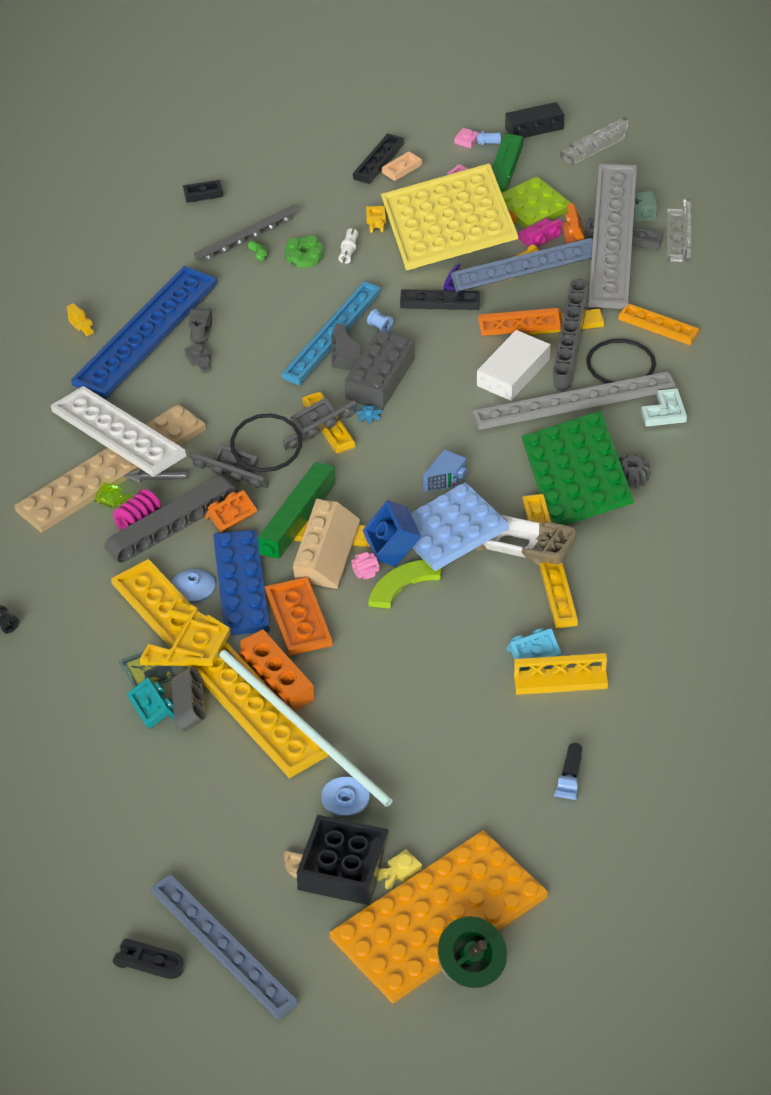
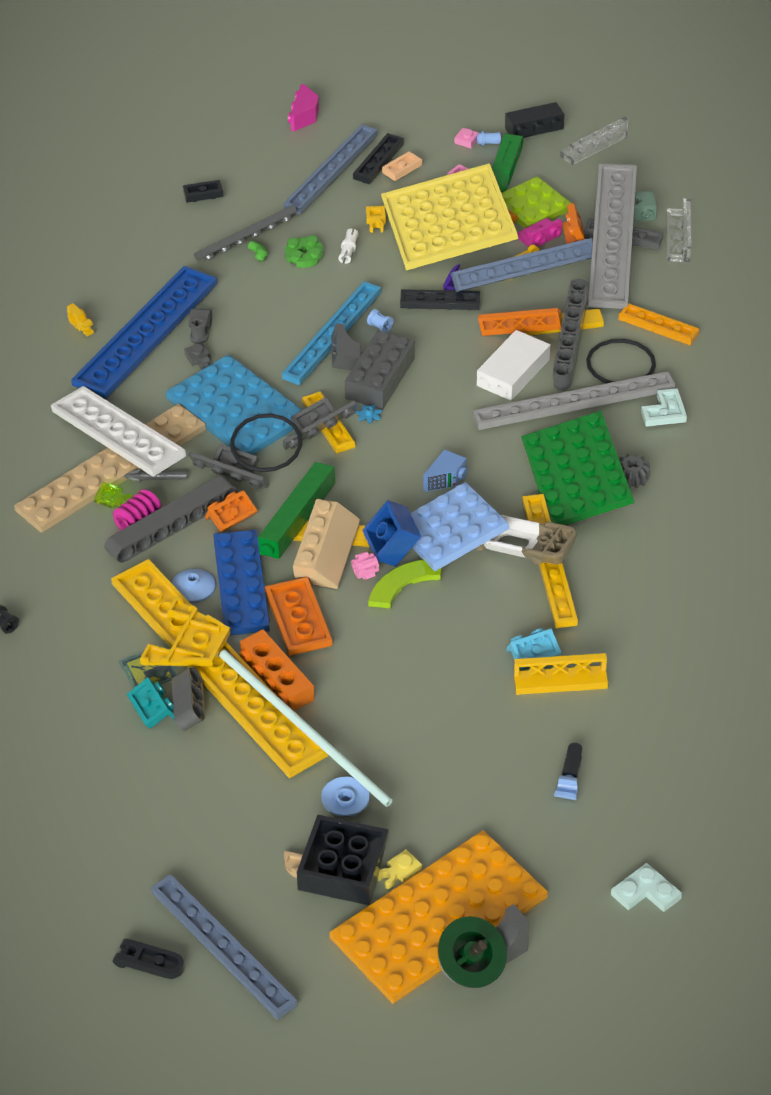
none -> dark azure plate [166,354,302,455]
none -> sand blue plate [284,124,378,214]
none -> dark pink slope [288,84,319,131]
none -> dark grey arch [496,904,529,963]
none -> light aqua plate [611,863,682,912]

